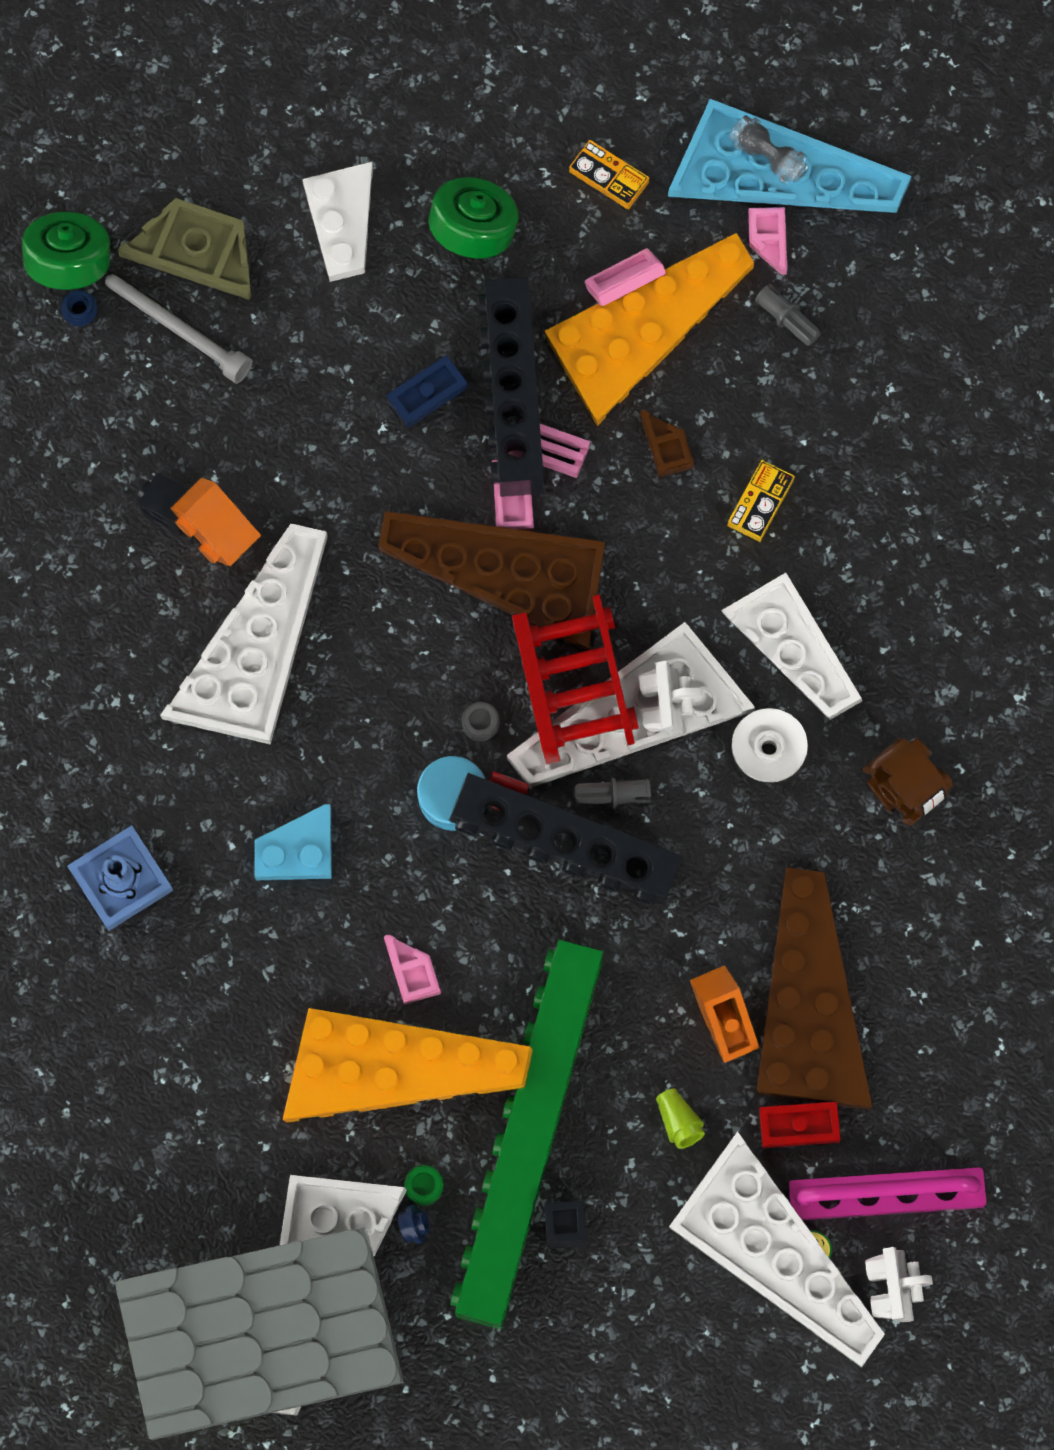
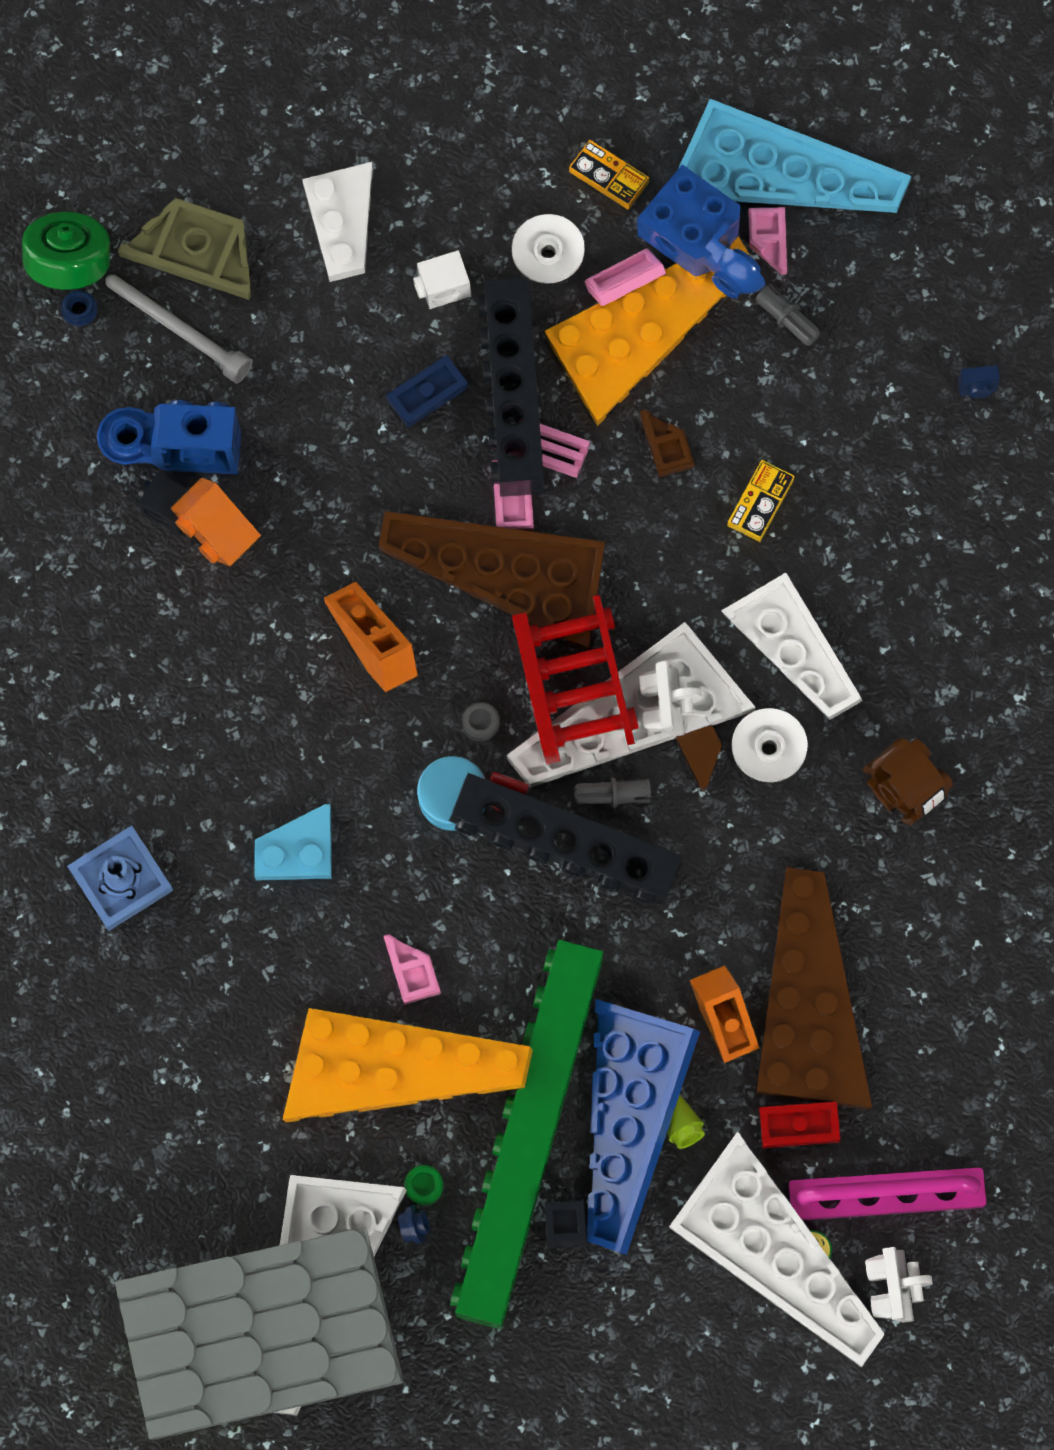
white wing [160,524,328,745] -> none
green wheel [428,177,519,259] -> none
clear piece [729,115,808,185] -> none
none -> blue brick [97,400,241,474]
none -> orange slope [324,582,418,692]
none -> white brick [413,250,471,309]
none -> white dish [512,214,585,283]
none -> blue wing [587,999,700,1255]
none -> blue brick [637,164,766,299]
none -> reddish brown tile [675,724,722,792]
none -> dark blue plate [958,365,1000,398]

